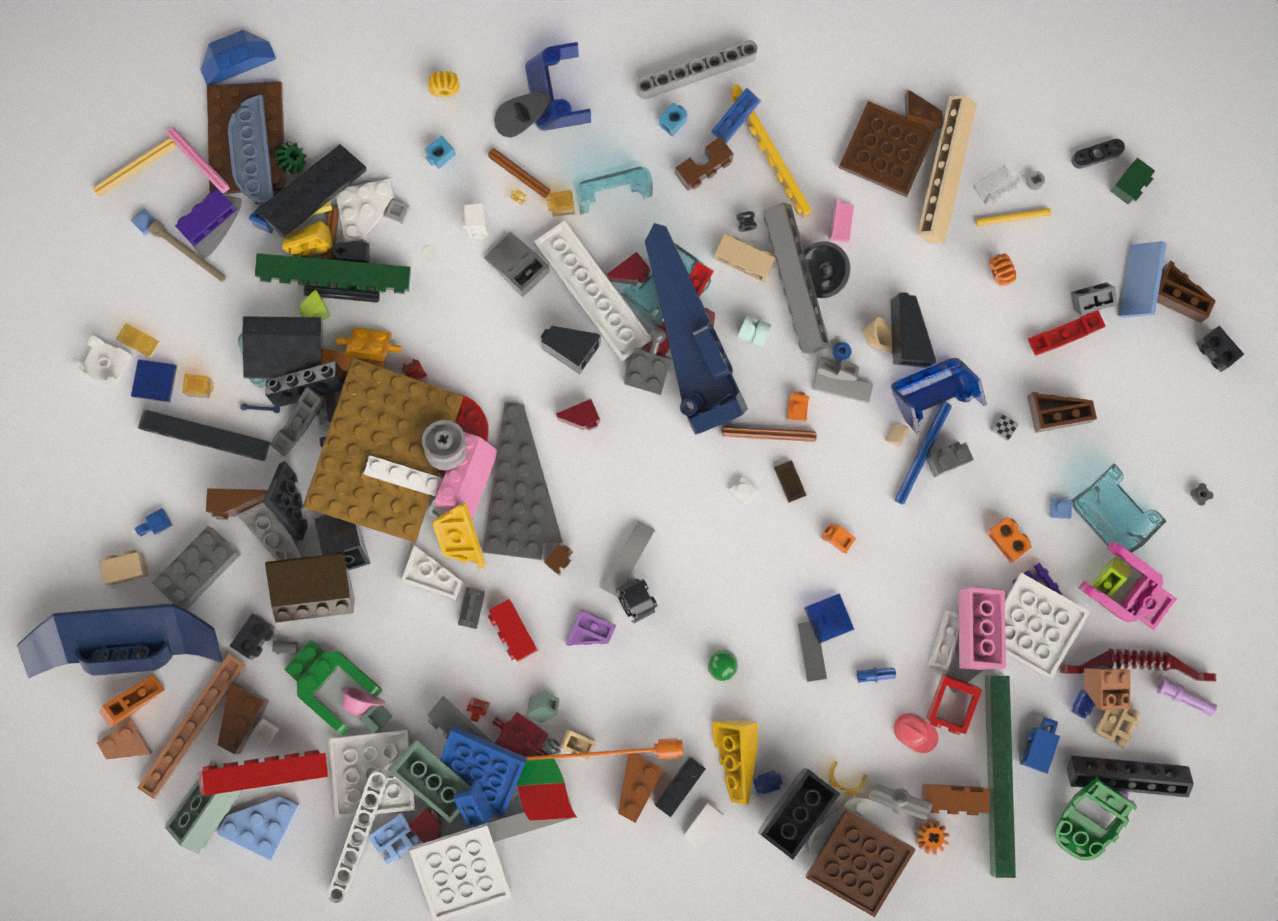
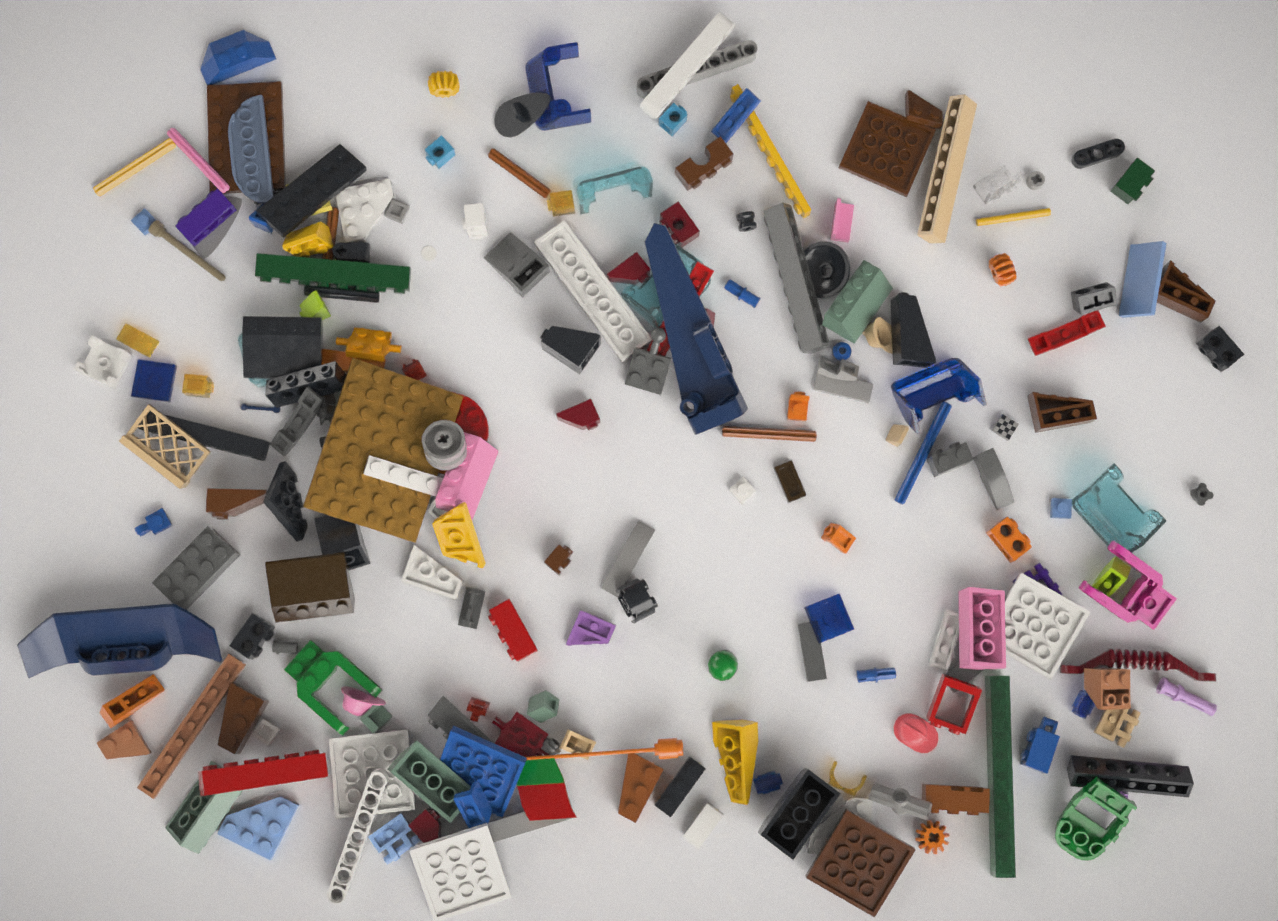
tan brick [99,550,148,586] -> none
light grey wing [237,502,302,561] -> none
dark green gear [274,141,307,174] -> none
dark grey wing [484,402,562,560] -> none
clear yellow plate [510,189,527,205] -> none
tan brick [714,234,776,283] -> none
light aqua wheel [738,315,771,348] -> none
none -> tan fence [119,404,211,489]
none -> white beam [640,13,735,120]
none -> dark red brick [659,201,700,249]
none -> blue axle [724,279,761,308]
none -> sand green slope [822,260,893,344]
none -> dark grey slope [973,448,1014,510]

